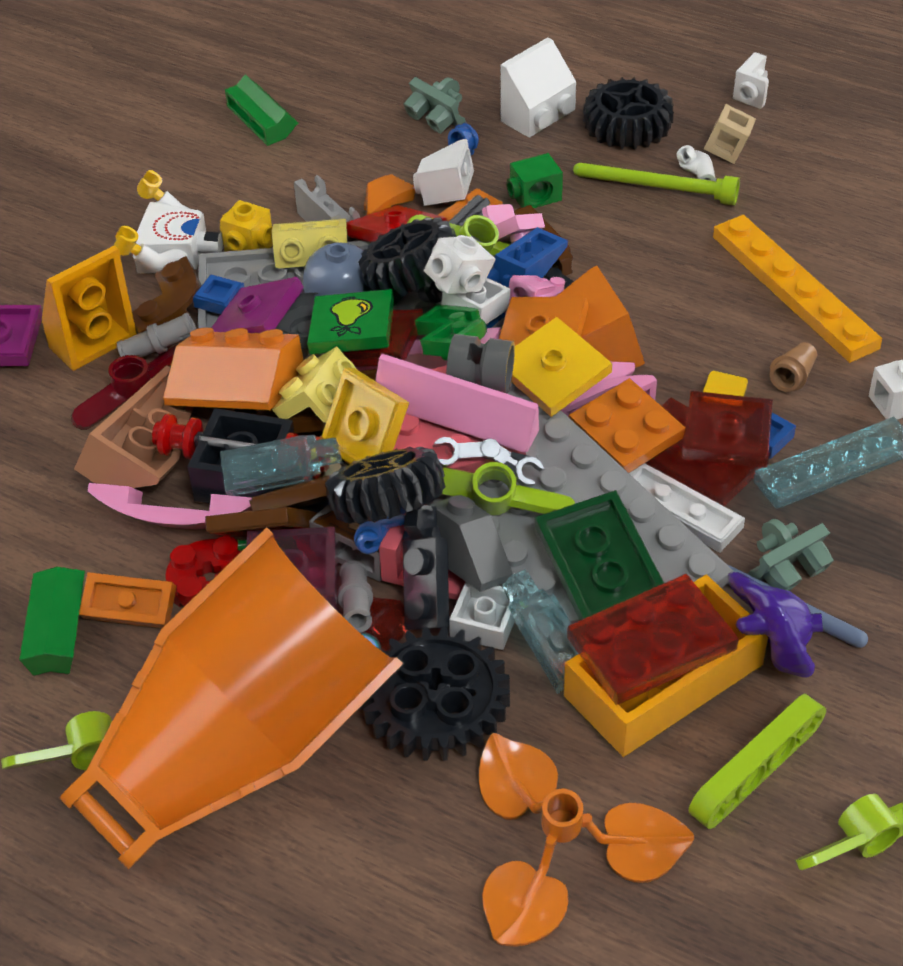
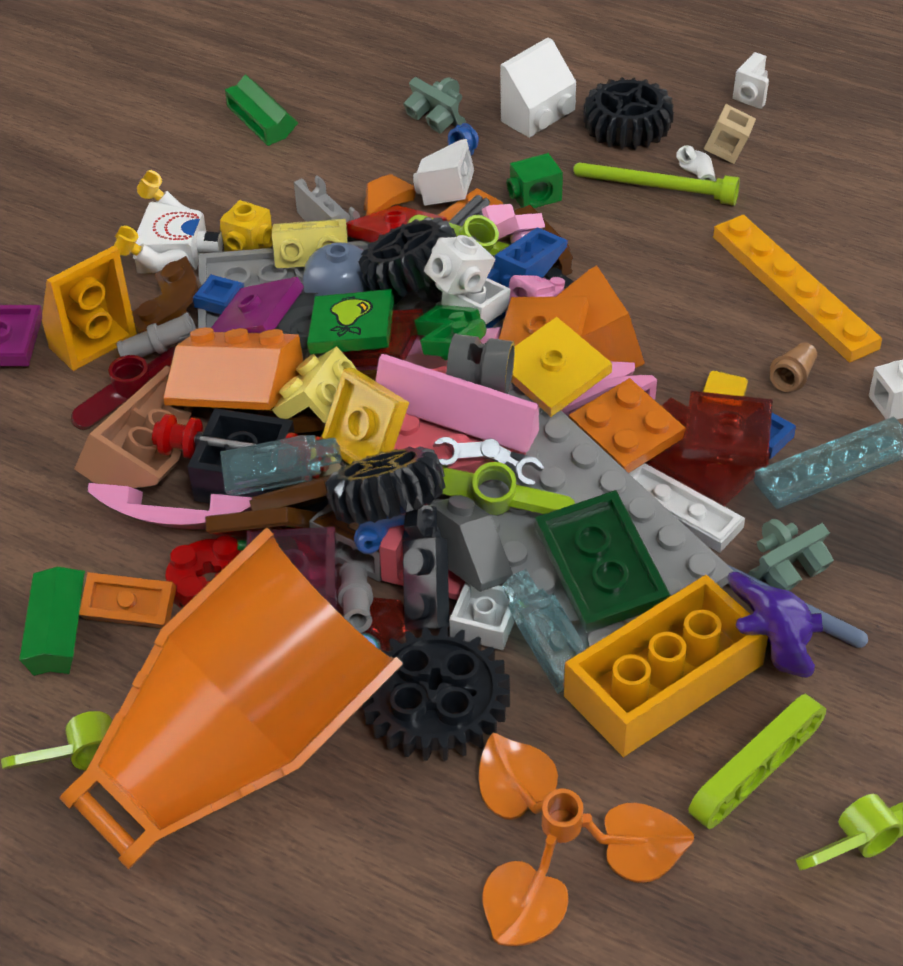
clear red plate [567,573,739,706] -> none

